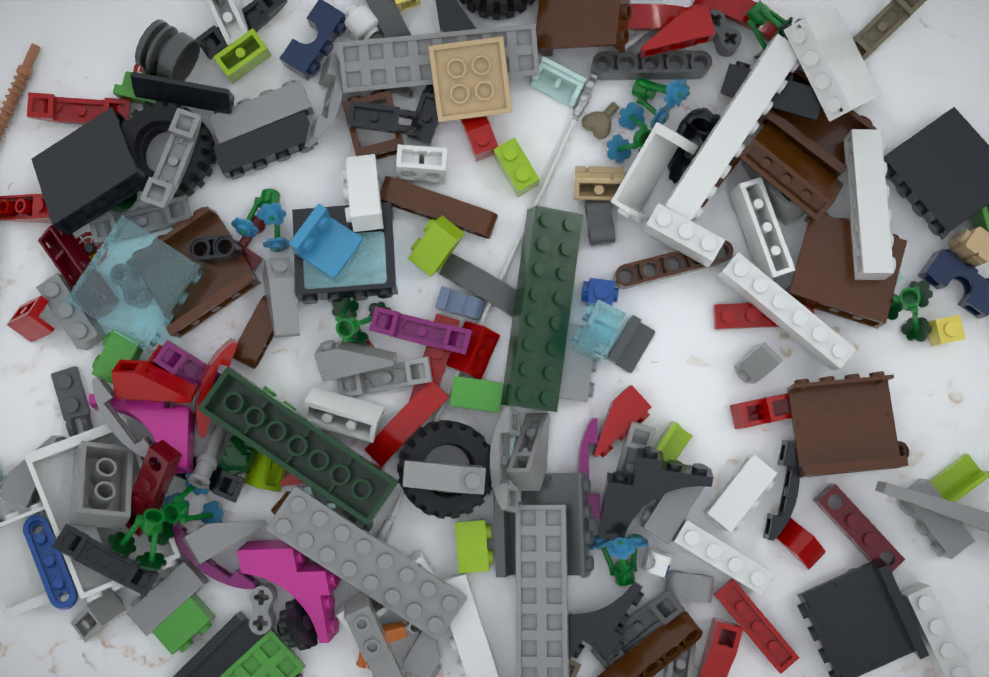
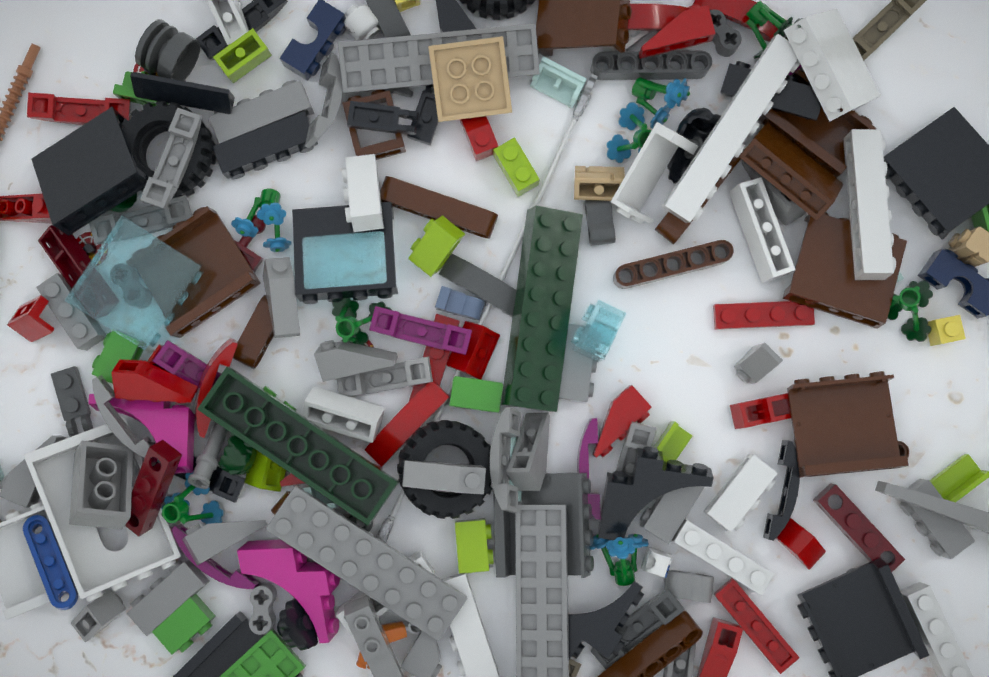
black slope [52,523,160,597] -> none
plant [107,508,175,571] -> none
black beam [189,235,243,264] -> none
dark azure bracket [289,203,363,279] -> none
white brick [396,144,447,184] -> none
dark tan rock [581,102,619,139] -> none
blue brick [581,278,619,309] -> none
dark grey panel [606,315,655,373] -> none
white brick [643,203,725,267] -> none
white brick [717,252,857,370] -> none

